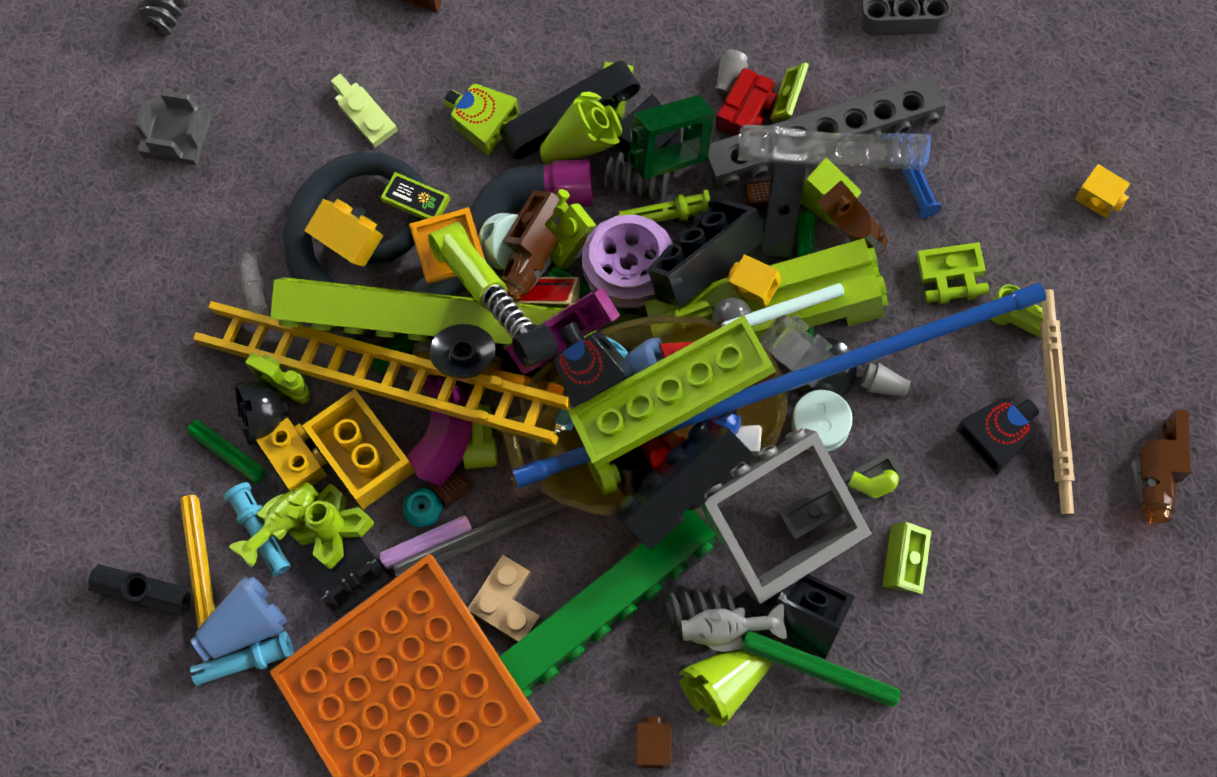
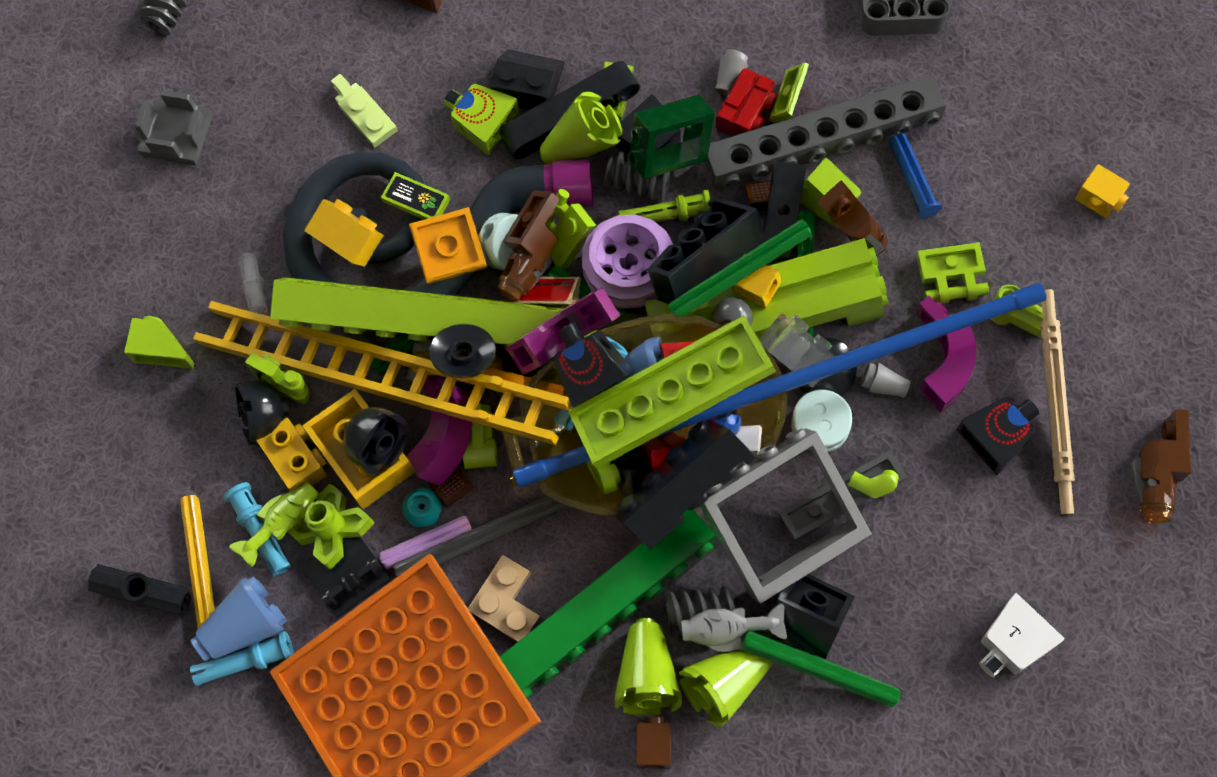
green axle [186,419,267,483] -> none
piece [428,222,558,368] -> none
light aqua bar [721,283,844,327] -> none
clear arch [738,125,931,170] -> none
lime slope [882,522,931,594] -> none
none -> lime slope [124,316,195,369]
none -> black cylinder [343,407,407,475]
none -> black slope [489,49,565,110]
none -> lime cone [614,618,682,716]
none -> green axle [668,220,811,319]
none -> magenta arch [916,296,976,413]
none -> white torso [979,593,1065,678]

